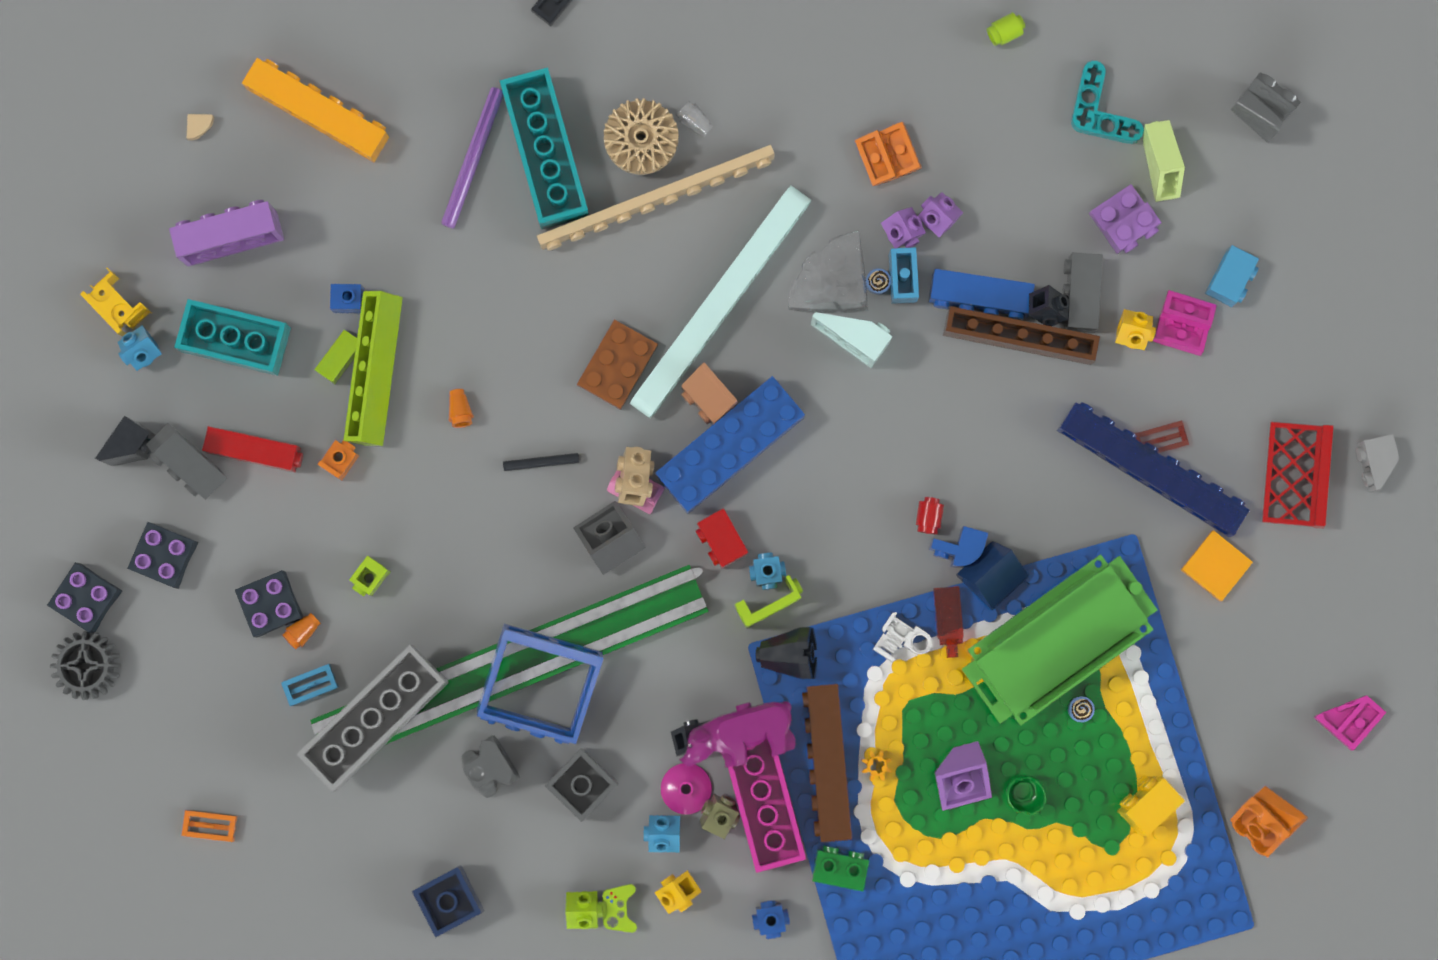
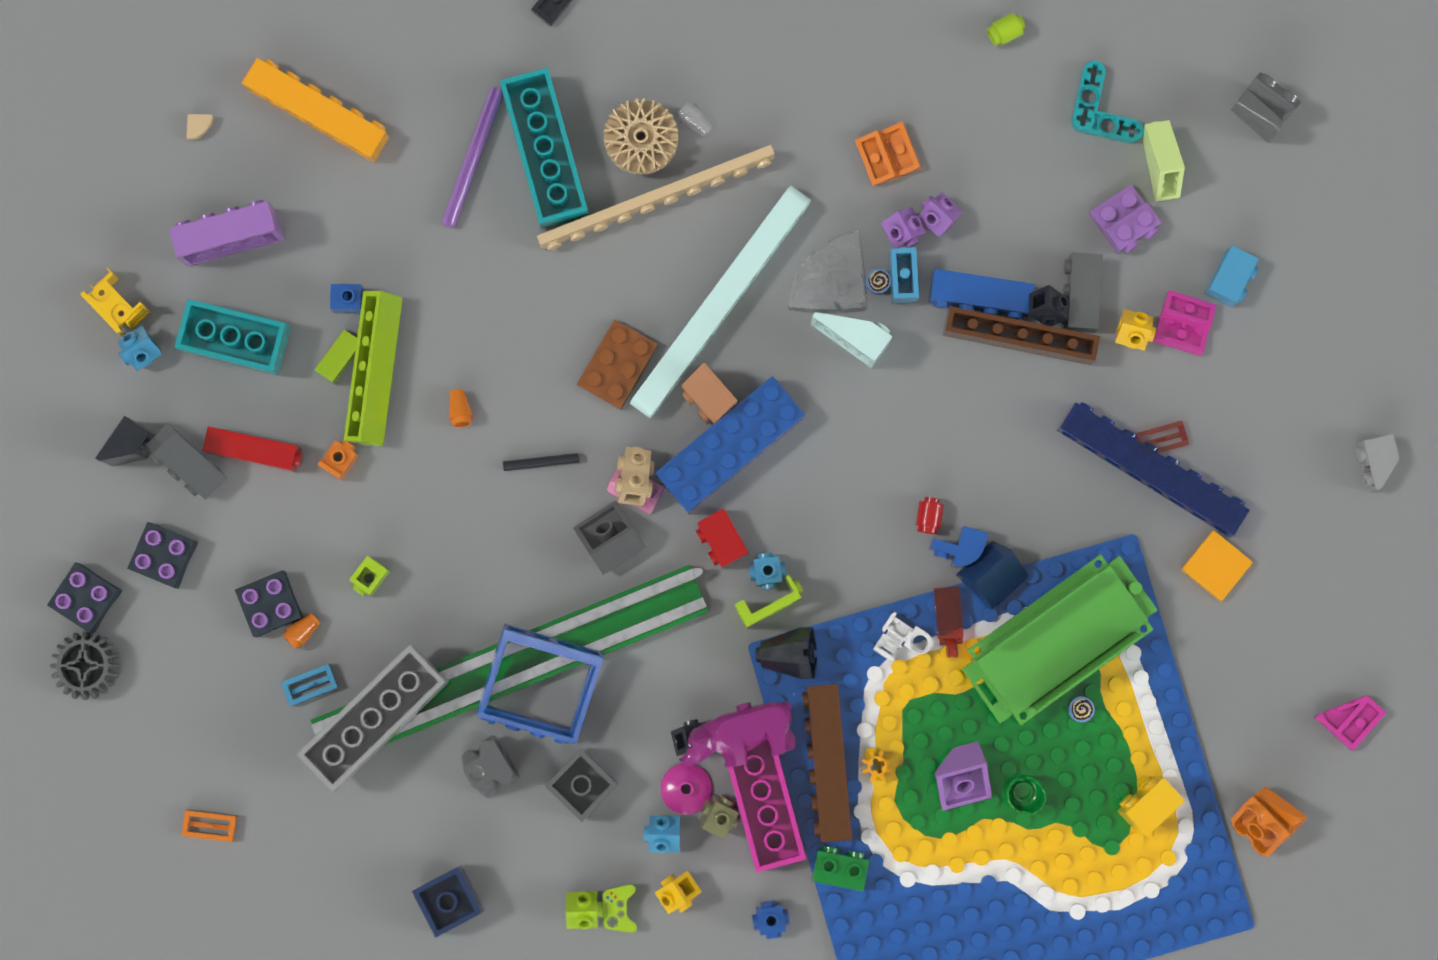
red fence [1262,422,1334,529] -> none

